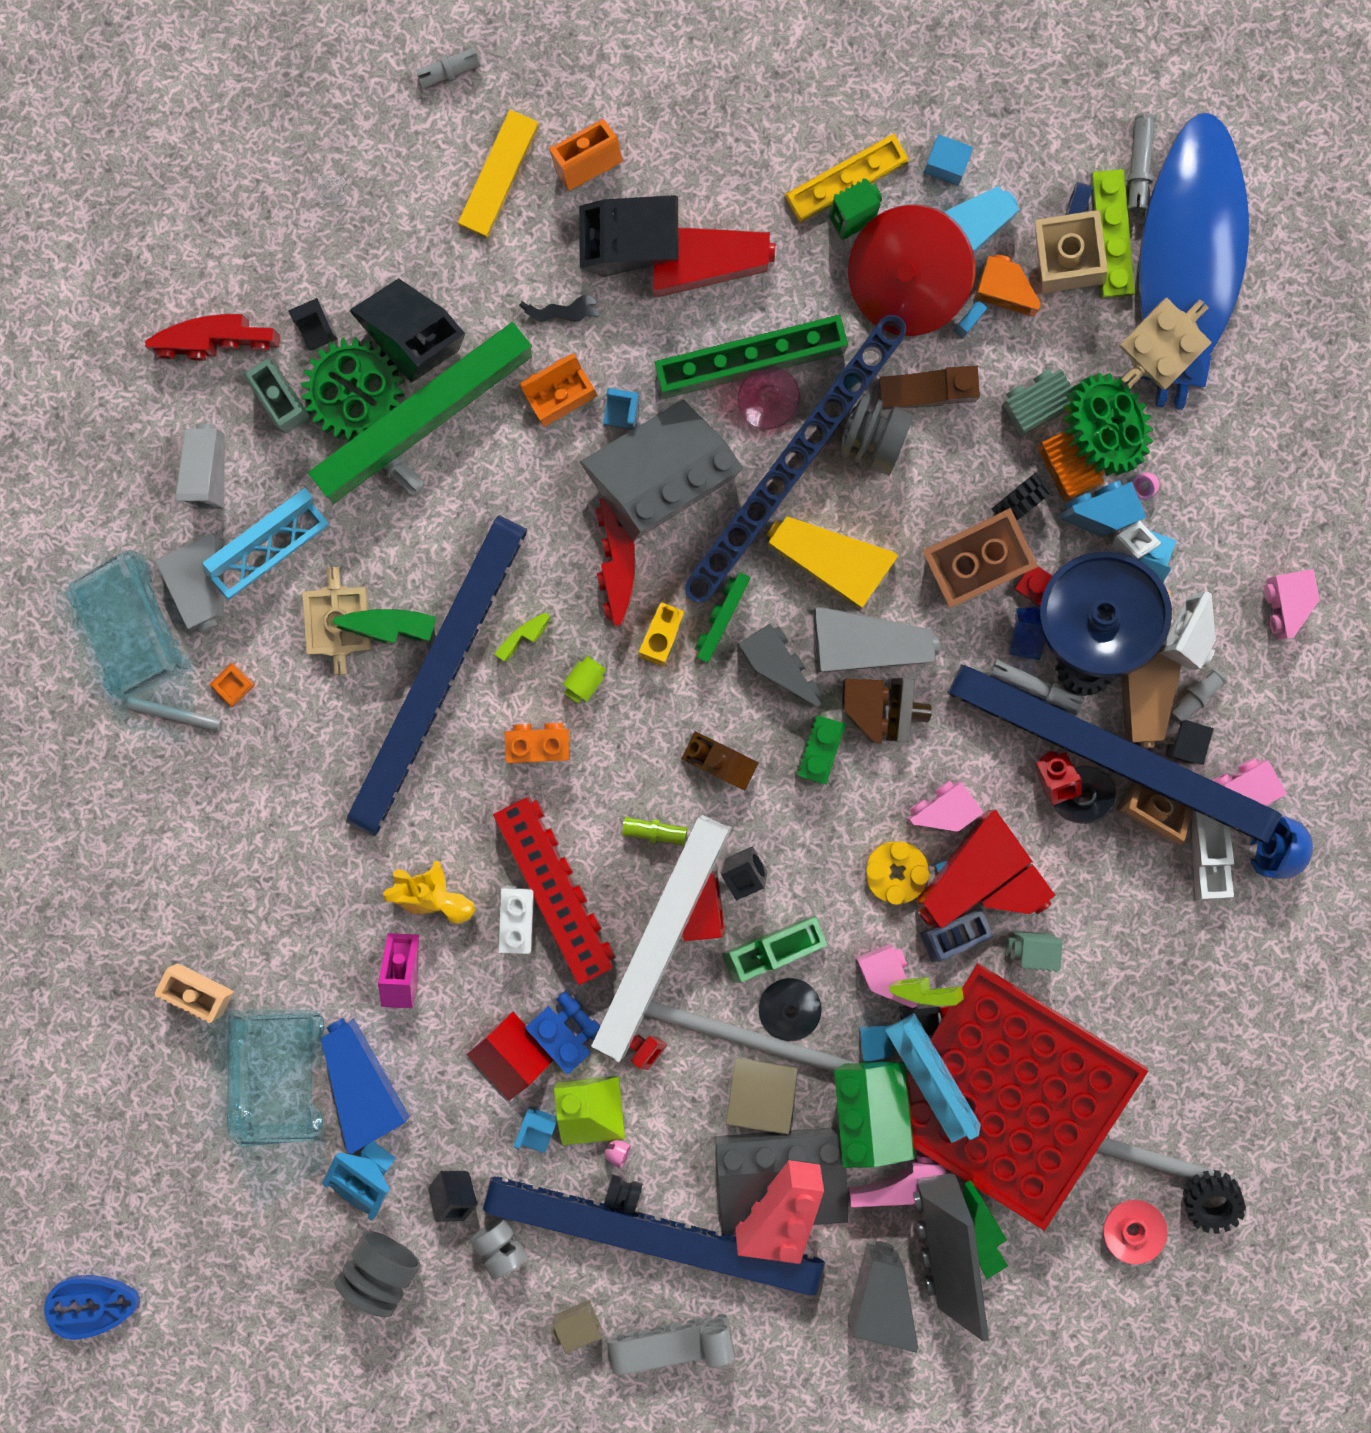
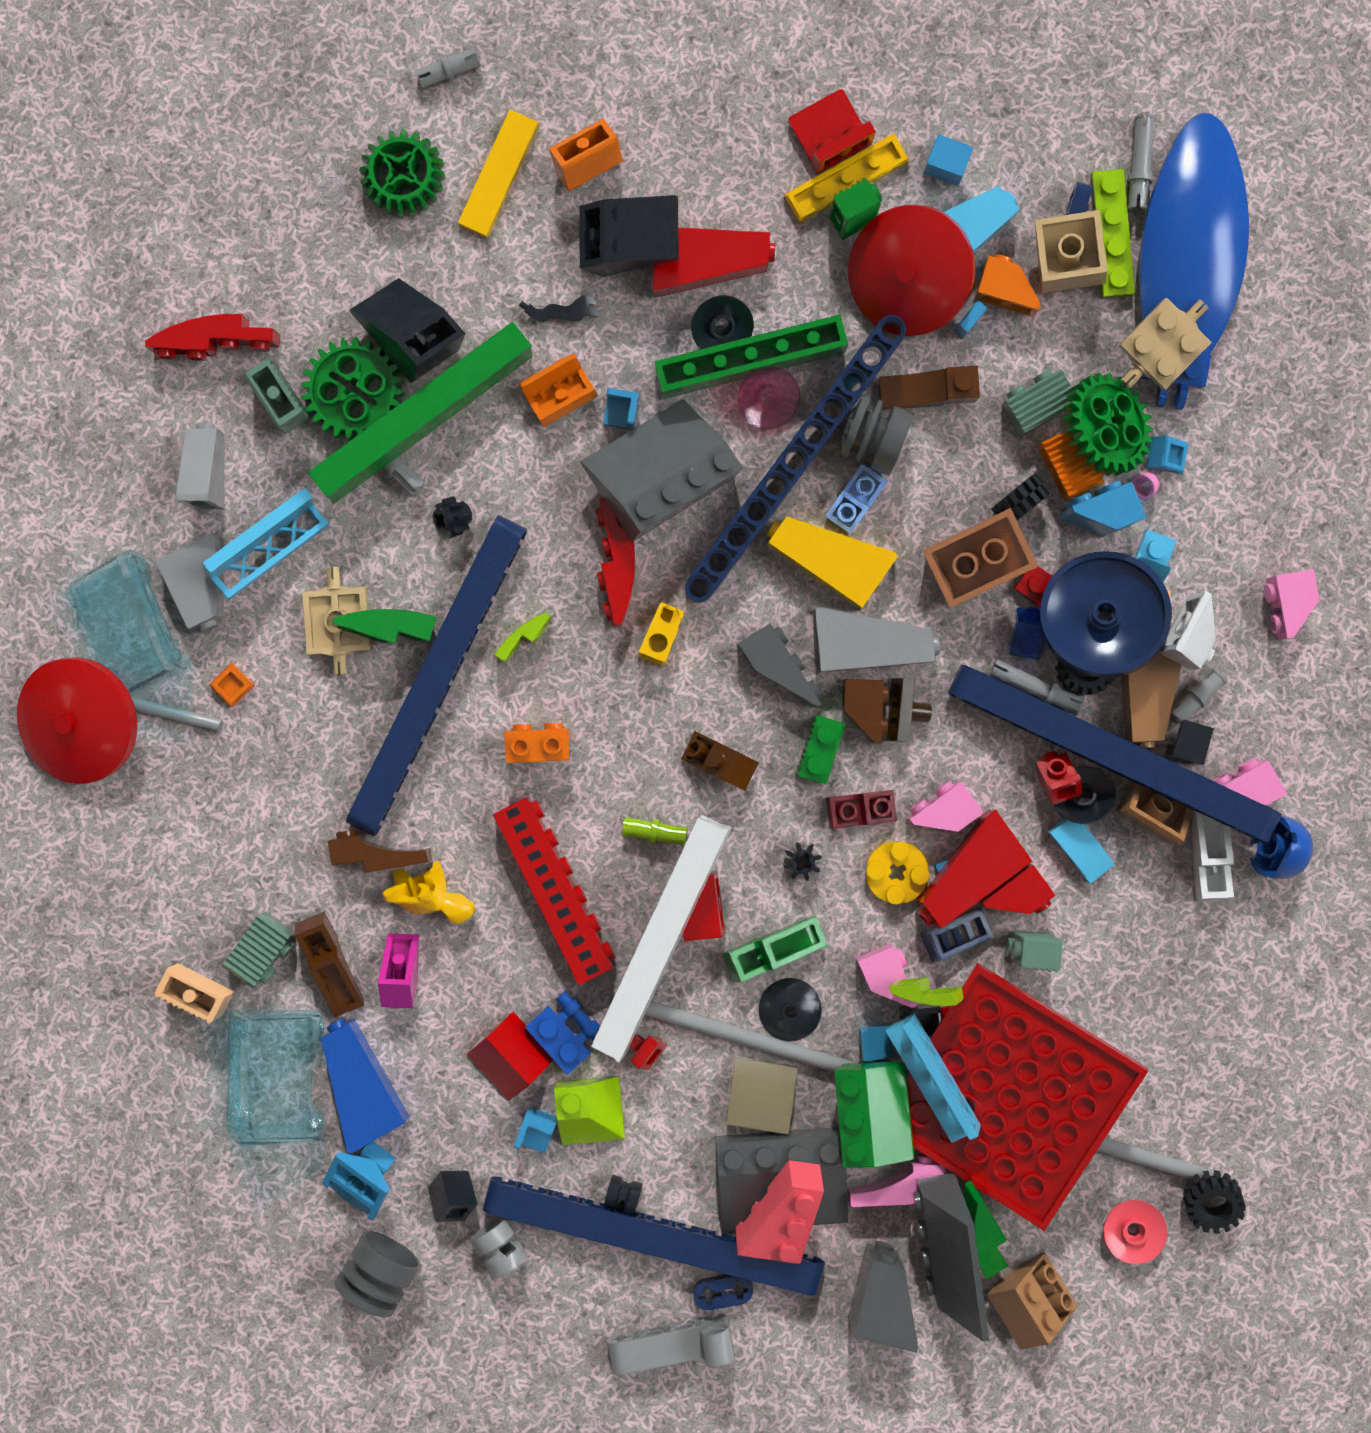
blue piece [44,1275,140,1340] -> none
black panel [288,298,338,351] -> none
white bracket [499,886,534,954] -> none
dark tan brick [551,1300,602,1354] -> none
lime brick [562,655,607,704] -> none
bright pink hinge [604,1140,631,1169] -> none
green plate [694,572,751,664] -> none
black brick [721,846,768,901] -> none
white slope [1111,521,1161,559] -> none
none -> red dish [17,657,137,784]
none -> sand green brick [222,912,295,988]
none -> reddish brown slope [294,911,364,1017]
none -> reddish brown slope [328,829,432,873]
none -> green gear [359,129,446,218]
none -> black gear [432,496,472,538]
none -> black dish [691,295,754,349]
none -> dark blue beam [694,1274,753,1310]
none -> black gear [783,842,822,881]
none -> red bracket [788,89,876,174]
none -> light blue slope [825,463,888,534]
none -> dark red slope [826,790,897,829]
none -> medium nougat slope [987,1252,1078,1350]
none -> medium azure slope [1048,818,1115,884]
none -> dark azure slope [1146,436,1188,474]

